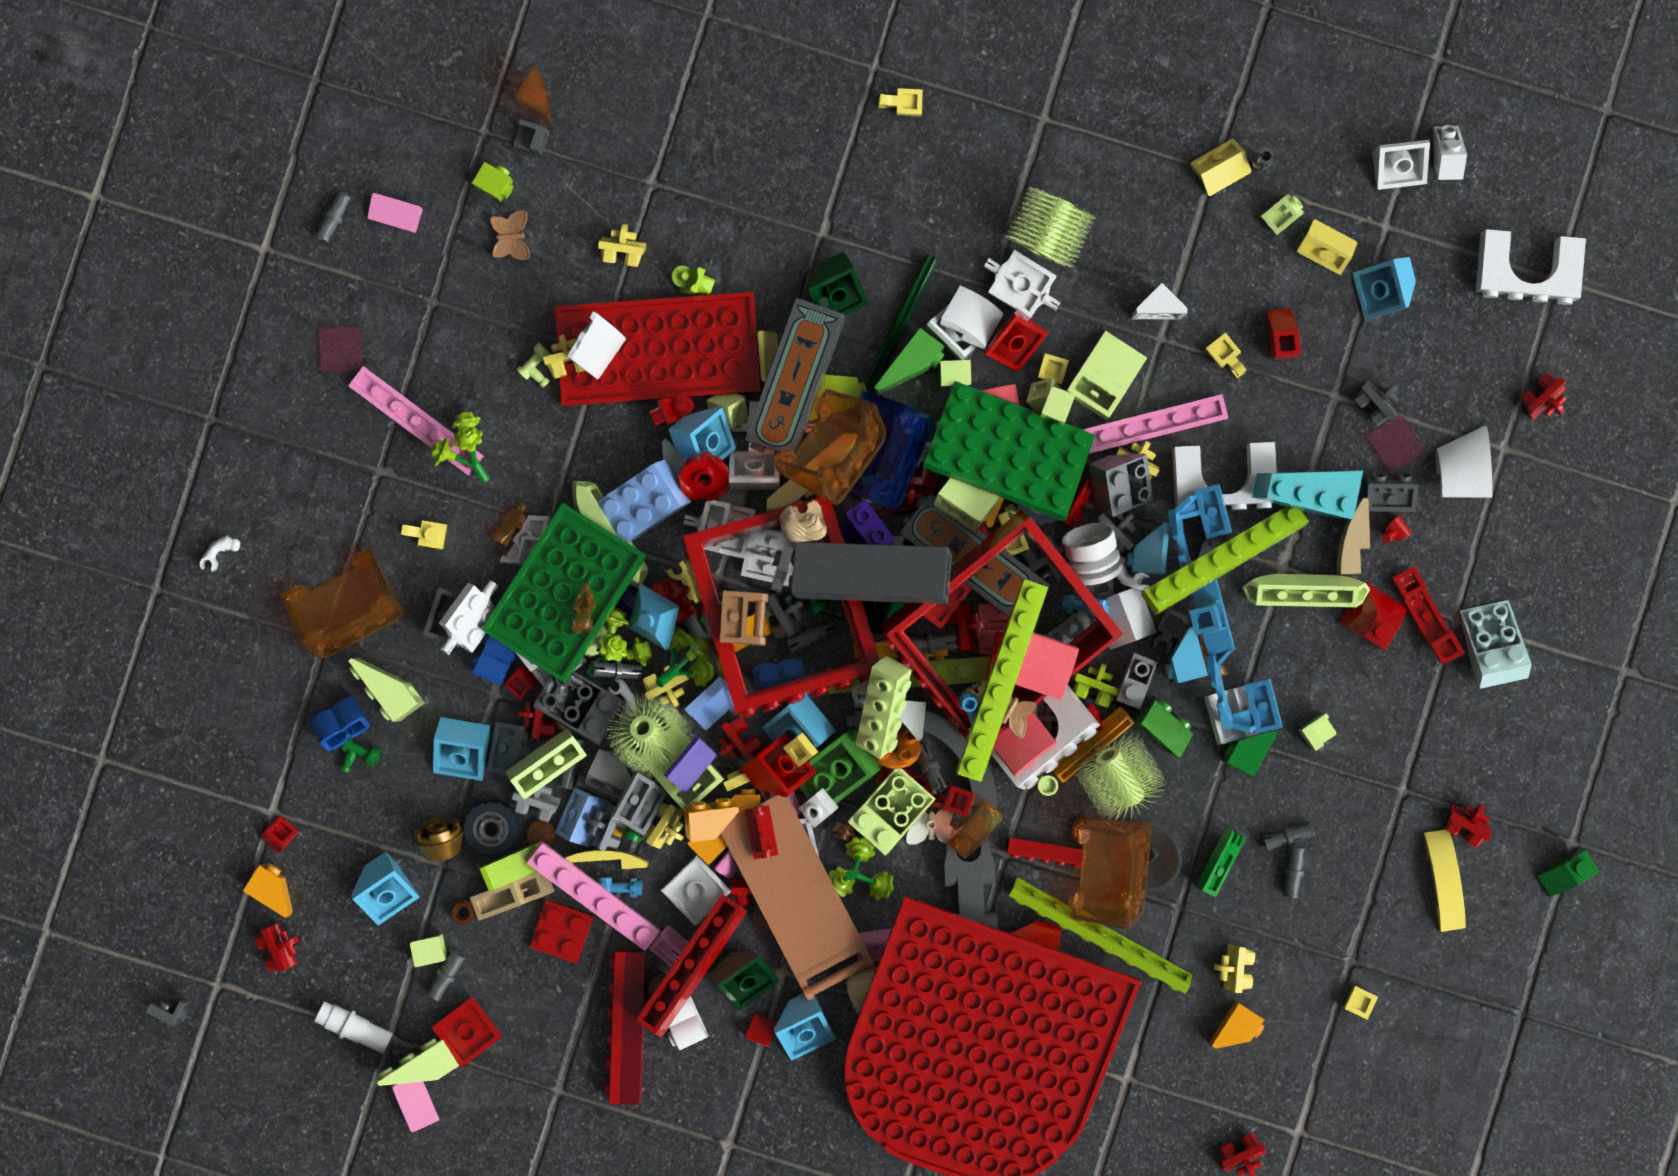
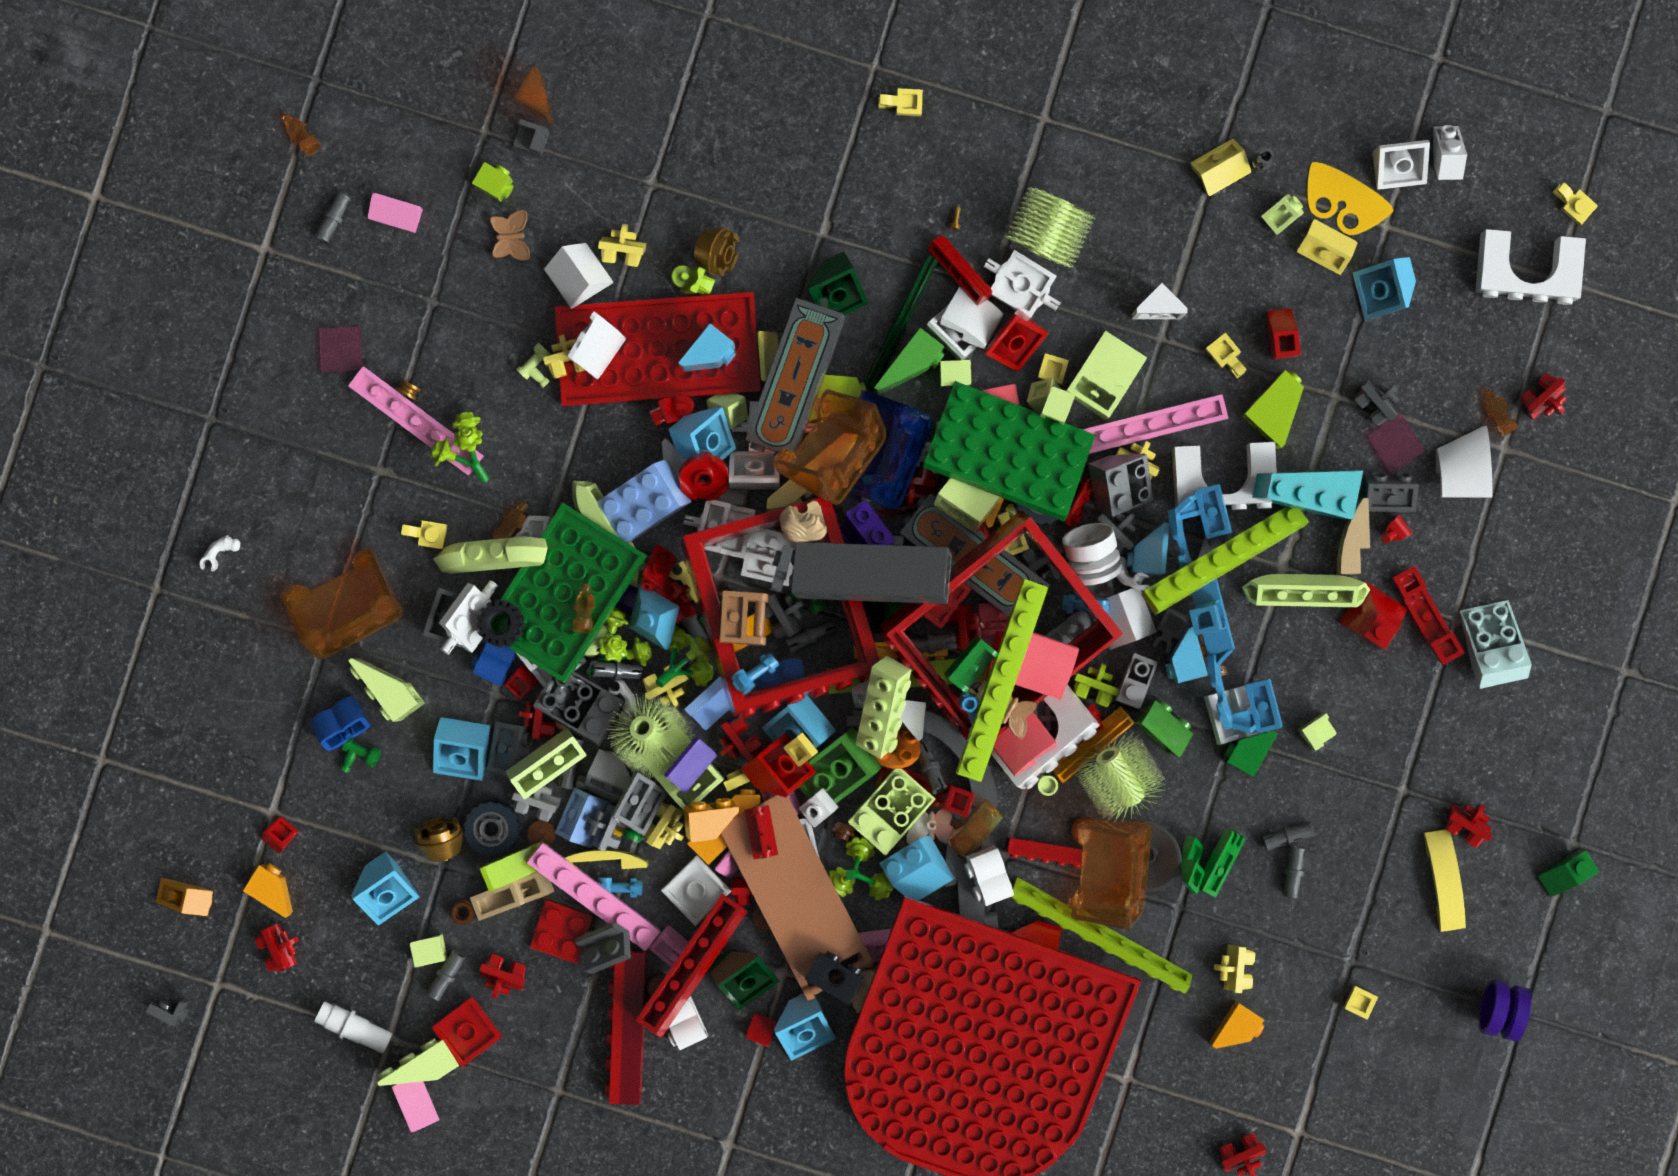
none -> light orange slope [156,878,213,916]
none -> clear orange piece [281,114,321,156]
none -> pearl gold bush [395,379,421,400]
none -> yellowish green brick [433,537,548,574]
none -> black tyre [476,600,526,648]
none -> red hips [479,954,525,999]
none -> white slope [544,243,613,309]
none -> dark grey bracket [575,923,631,974]
none -> red hinge [641,543,677,591]
none -> medium azure slope [679,324,736,372]
none -> pearl gold cone [694,228,740,277]
none -> dark azure bar [731,653,779,695]
none -> black brick [805,950,864,1005]
none -> medium azure slope [880,835,955,900]
none -> red piece [927,235,993,306]
none -> green hinge [944,635,999,693]
none -> pearl gold piece [949,207,961,231]
none -> white brick [964,845,1014,906]
none -> green slope [1181,836,1205,894]
none -> lime slope [1242,370,1304,450]
none -> yellow piece [1307,162,1393,235]
none -> dark purple wheel [1479,979,1531,1042]
none -> clear orange piece [1485,390,1519,437]
none -> light yellow plate [1552,182,1598,225]

